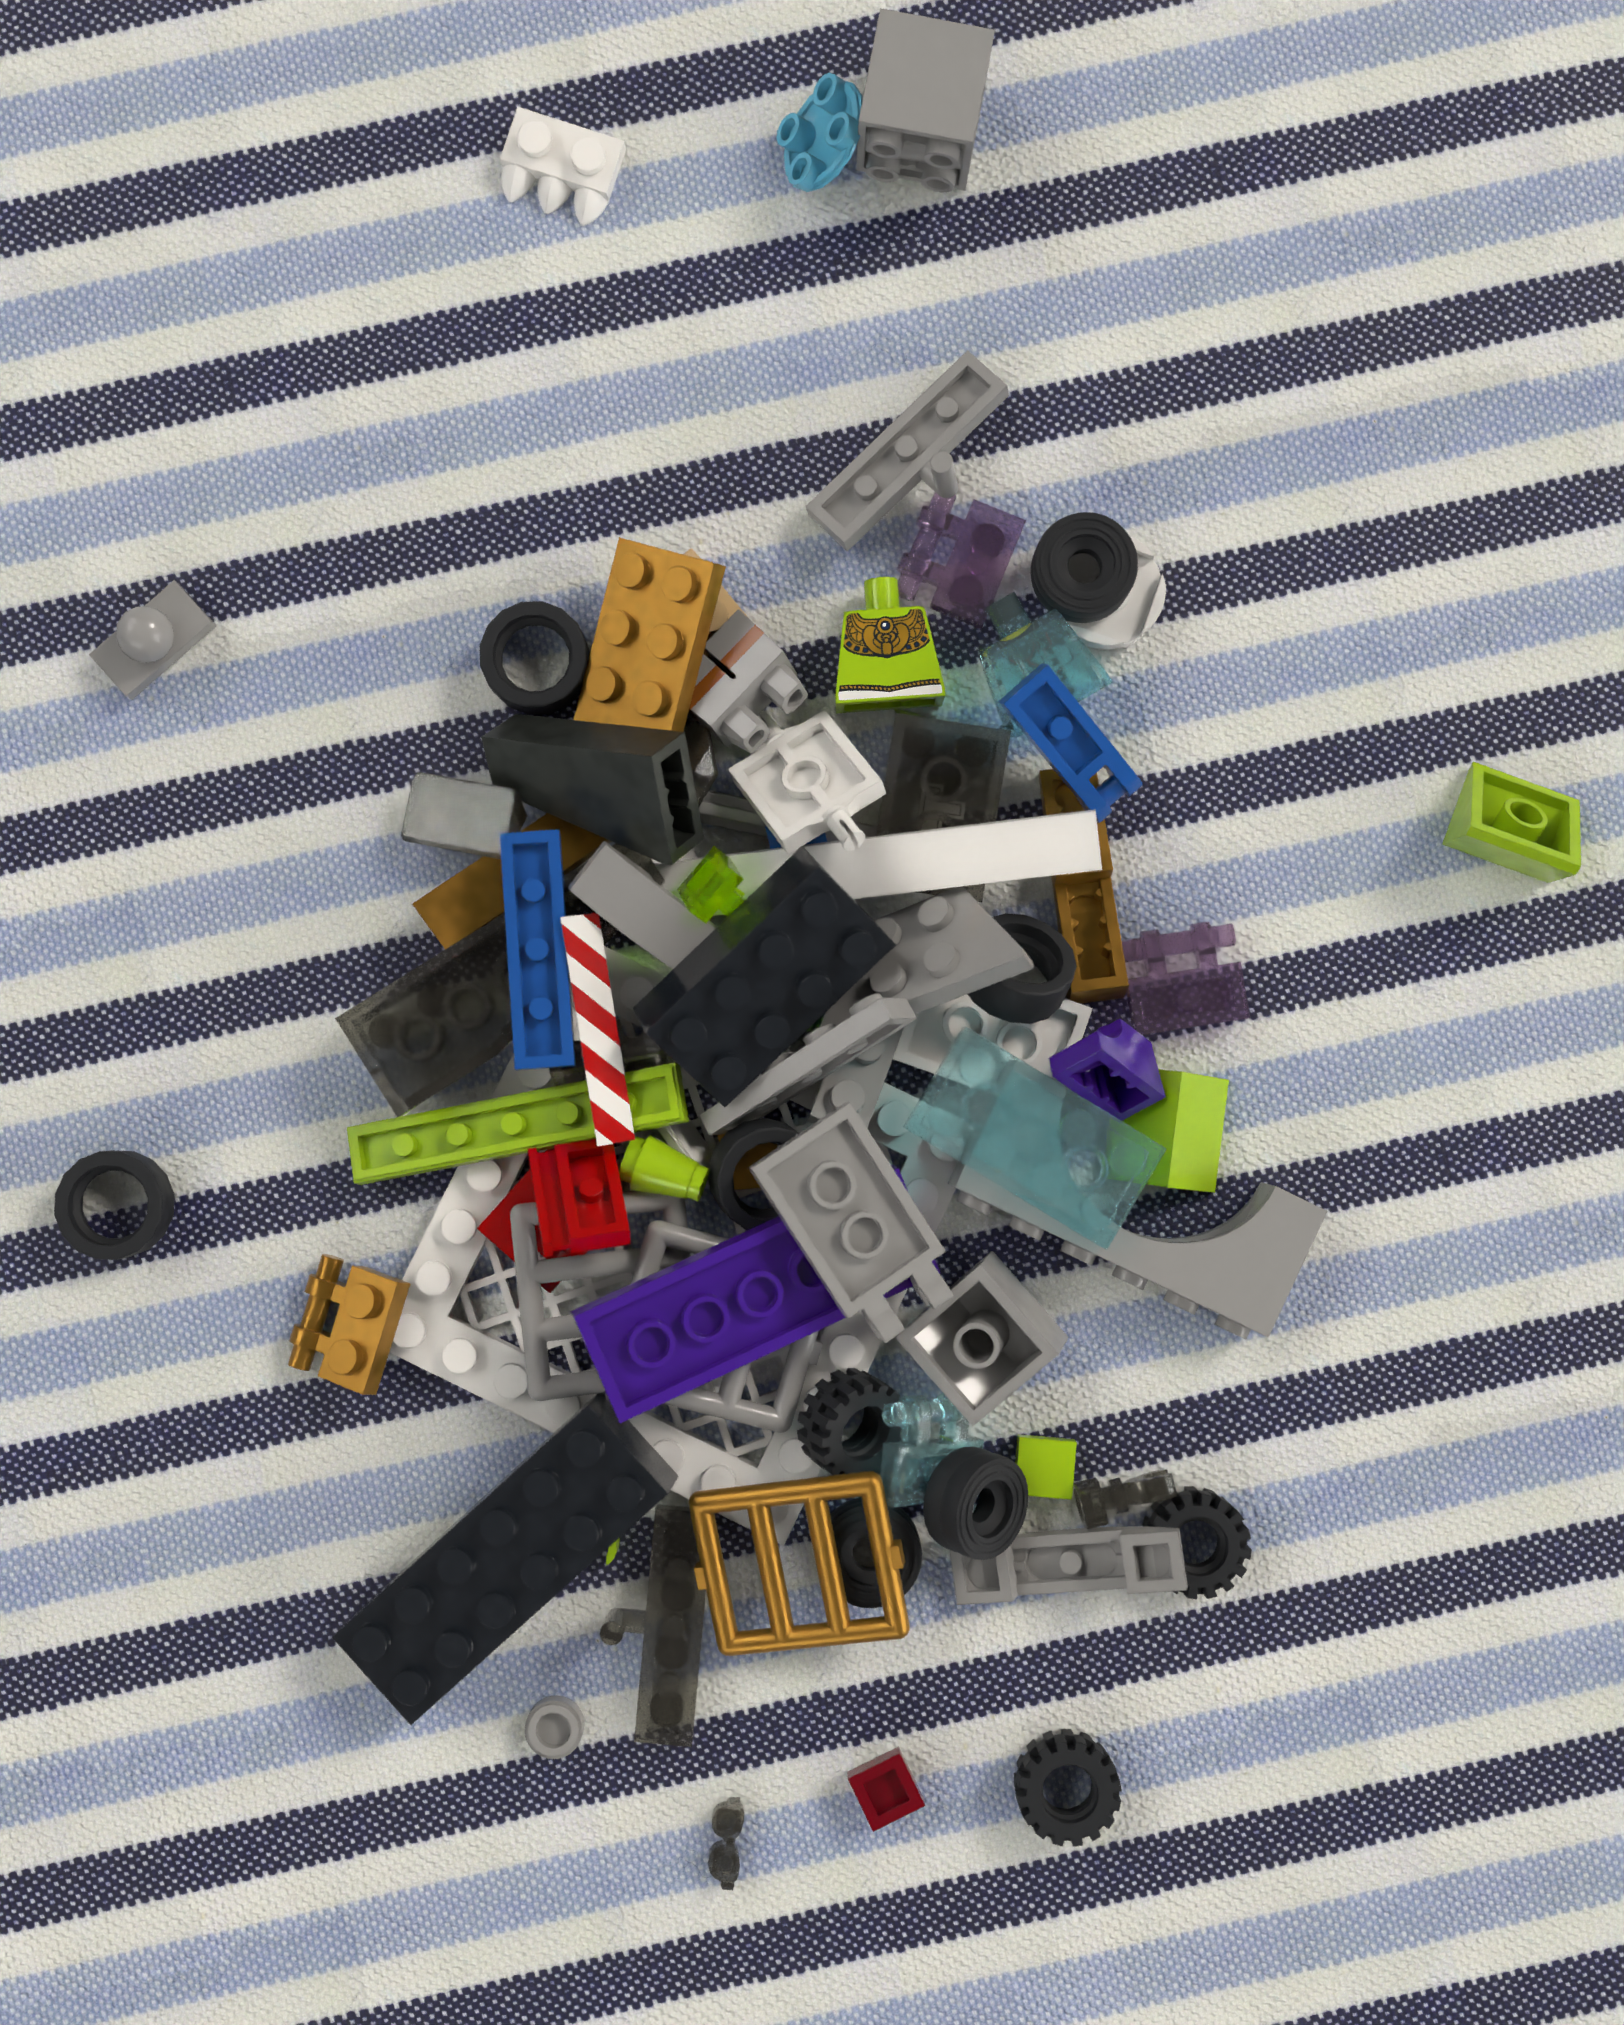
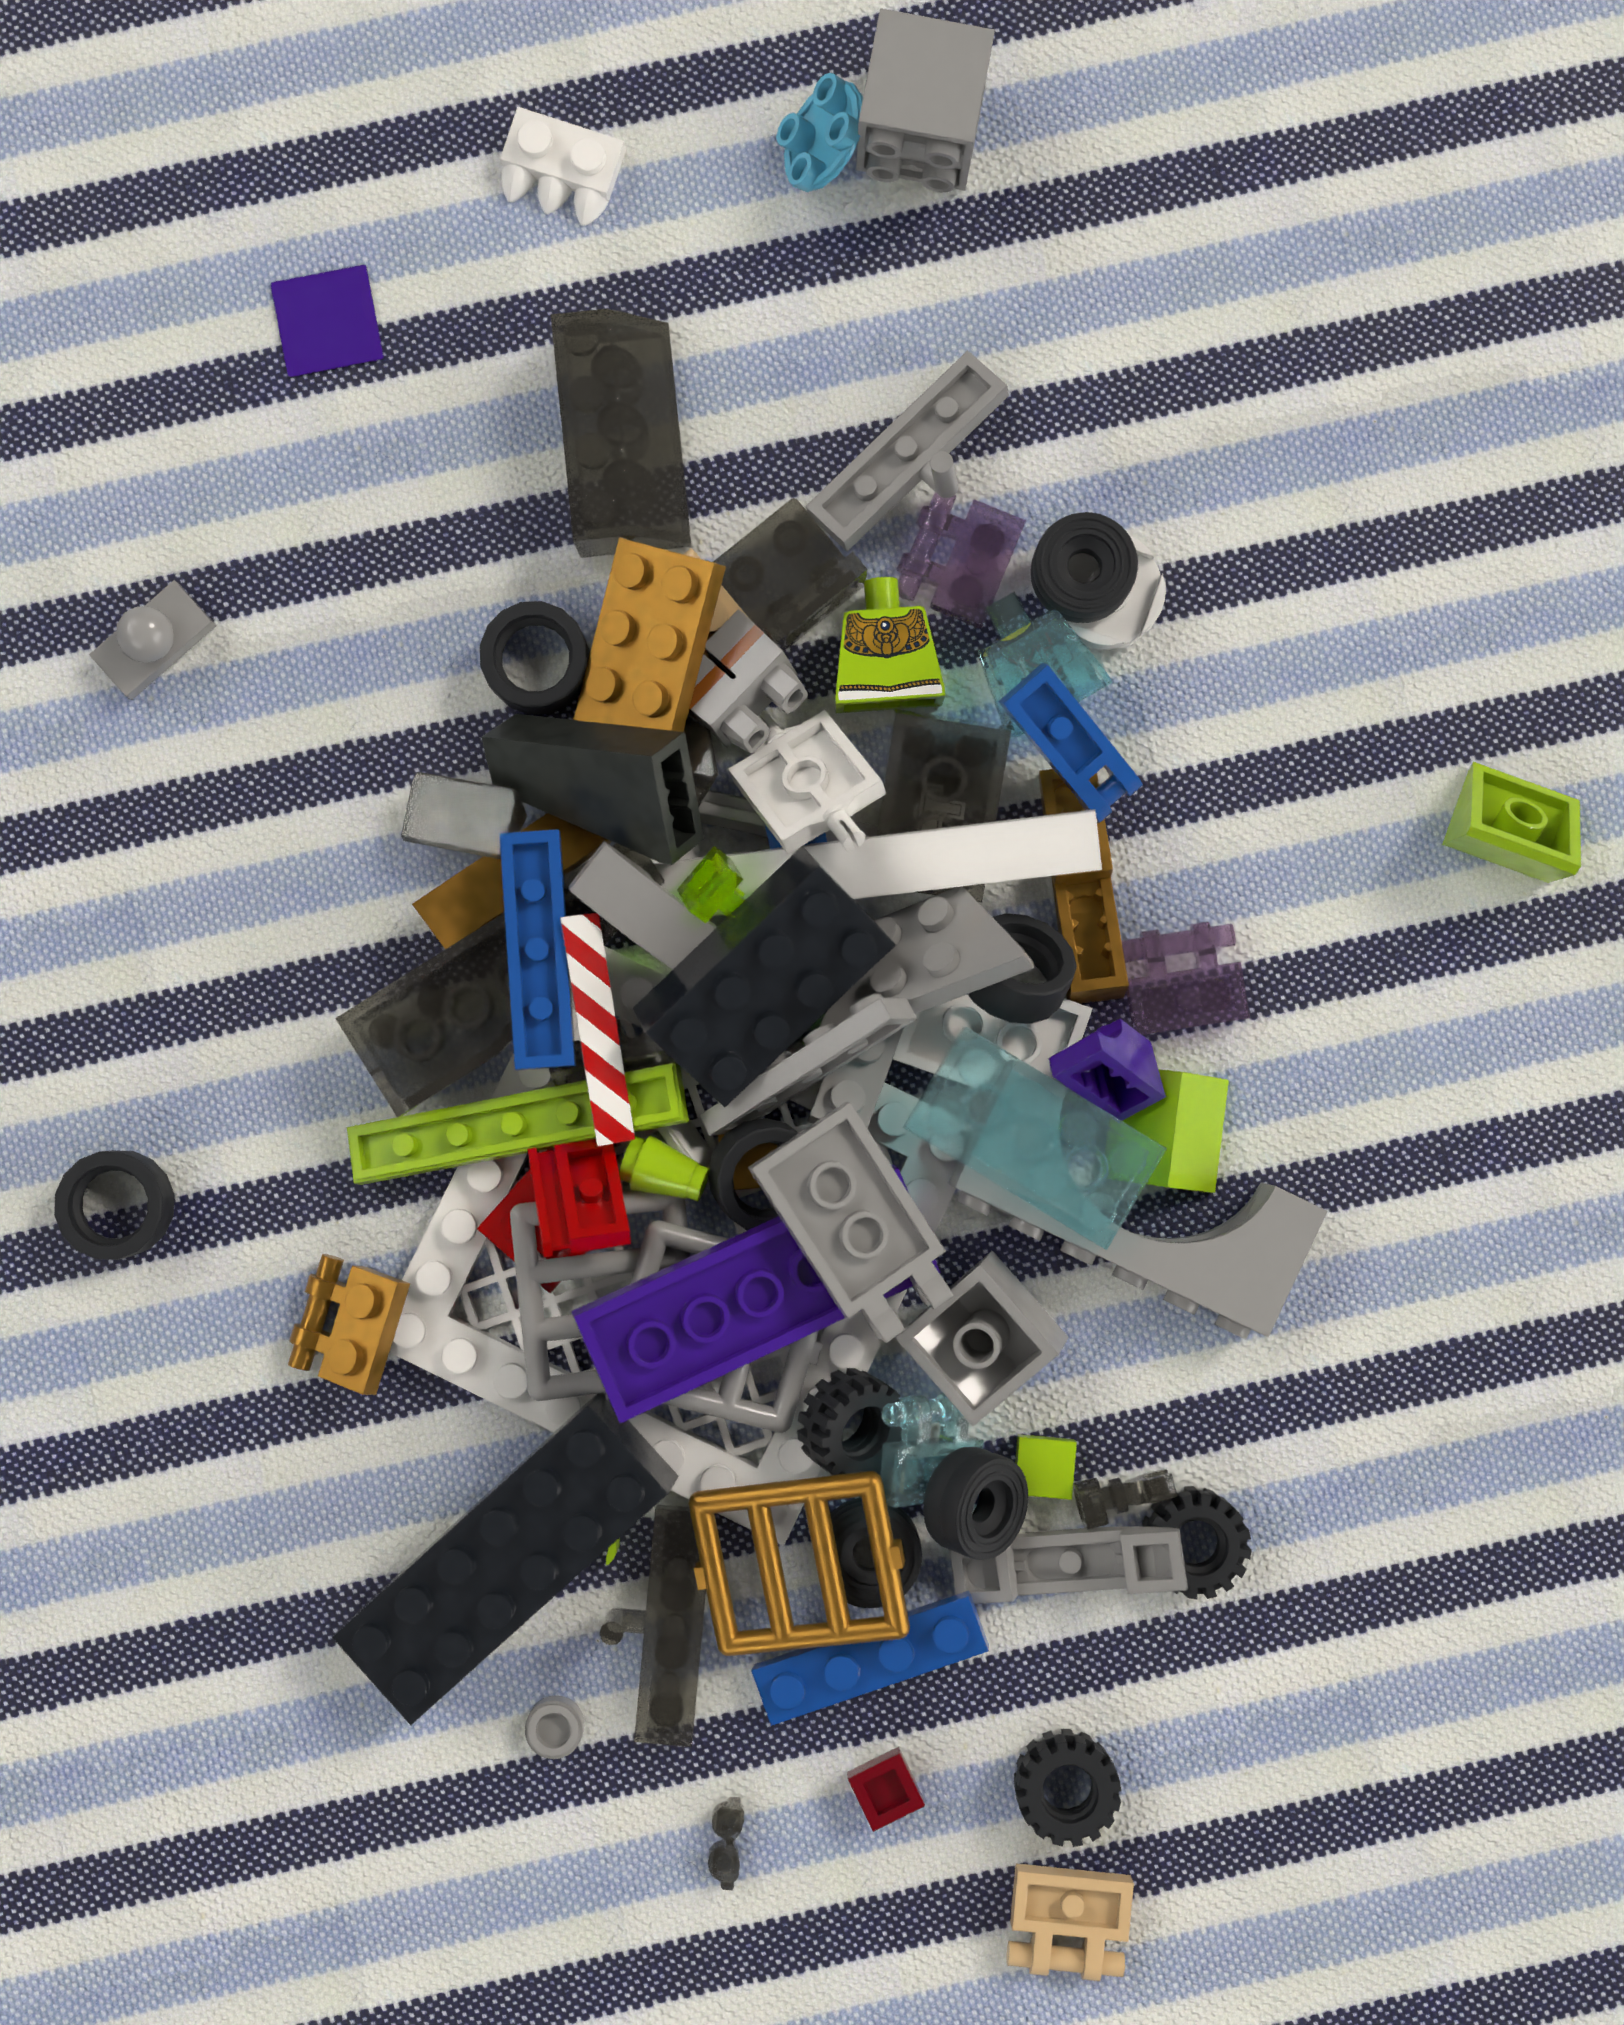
none -> dark purple sticker [270,265,384,377]
none -> clear smoke slope [550,308,692,558]
none -> clear smoke bracket [713,498,867,651]
none -> blue plate [751,1590,989,1726]
none -> tan plate [1006,1864,1134,1981]

